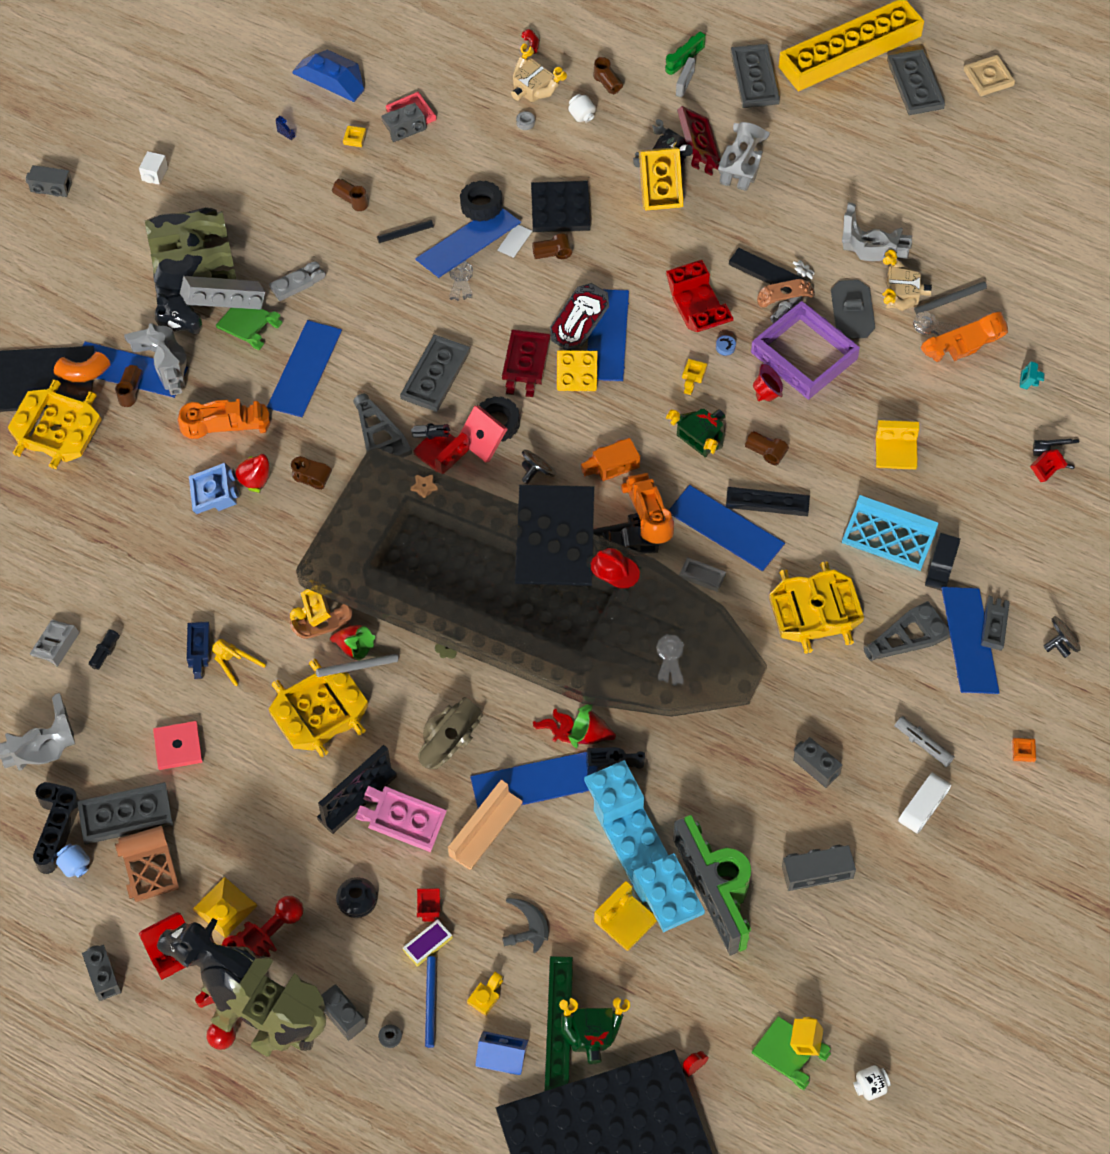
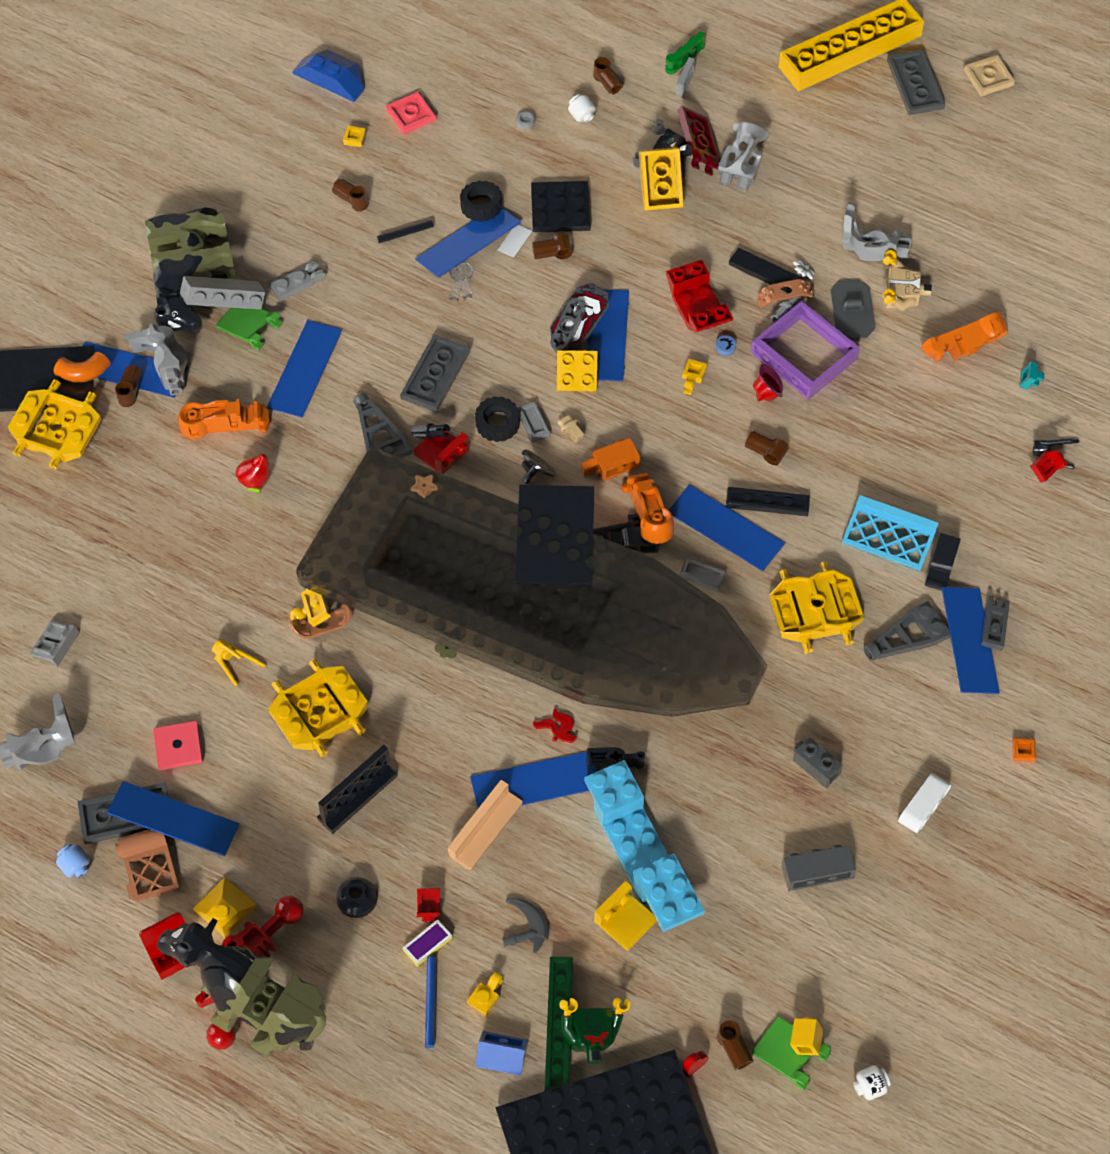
dark grey brick [26,165,72,197] -> none
black beam [33,782,79,874] -> none
dark grey brick [82,945,121,1001] -> none
black axle [89,629,120,670] -> none
white brick [139,151,168,185] -> none
dark blue hinge [187,622,210,679] -> none
medium blue plate [189,463,240,514] -> none
clear blue tile [275,115,296,140] -> none
reddish brown piece [291,456,332,490] -> none
light grey bar [316,654,398,677] -> none
dark grey brick [321,984,366,1041] -> none
hat [330,625,376,661] -> none
bright pink tile [356,786,447,852] -> none
dark grey plate [378,1025,402,1048] -> none
dark grey bracket [381,103,426,142] -> none
dark tan piece [418,697,483,769] -> none
coral tile [459,405,507,463] -> none
dark red tile [502,329,551,397] -> none
tan torso [511,43,567,102] -> none
red arm [521,29,540,54] -> none
hat [568,705,616,748] -> none
red piece [591,548,640,588] -> none
clear piece [657,634,684,686] -> none
dark green torso [665,409,726,458] -> none
piece [673,815,751,956] -> none
dark grey plate [730,44,780,108] -> none
yellow bracket [875,420,919,469] -> none
light grey pin [894,716,955,767] -> none
clear piece [913,311,960,336] -> none
dark grey bar [914,281,987,315] -> none
black shield [1043,616,1081,658] -> none
none -> blue window [107,781,240,856]
none -> light grey tile [518,402,550,443]
none -> dark grey beam [550,298,586,352]
none -> tan piece [557,415,584,444]
none -> reddish brown piece [717,1020,754,1070]

